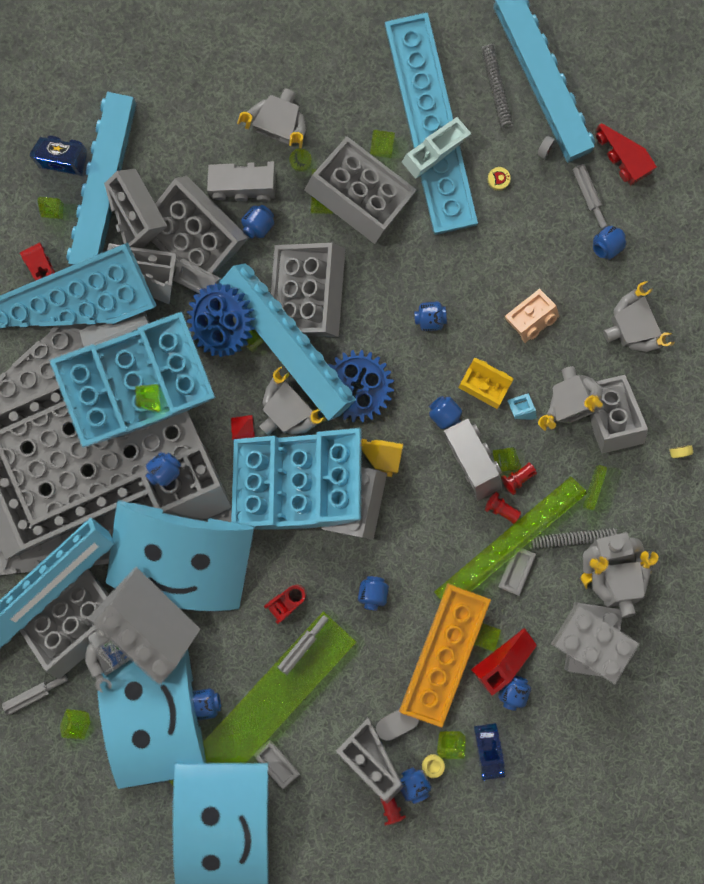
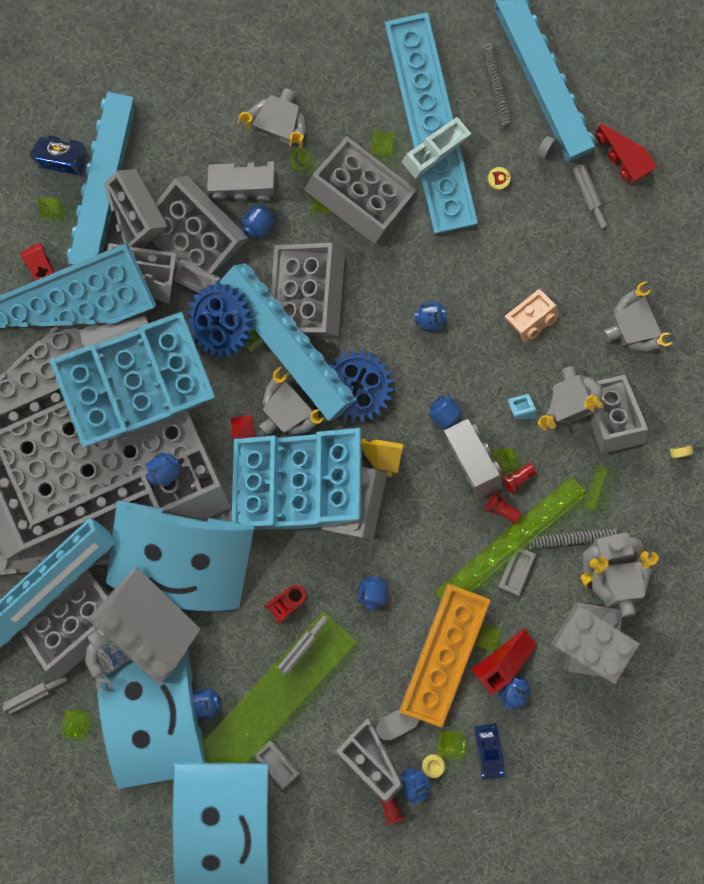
clear neon green slope [135,384,161,412] -> none
yellow bracket [458,358,514,409] -> none
blue head [593,226,626,259] -> none

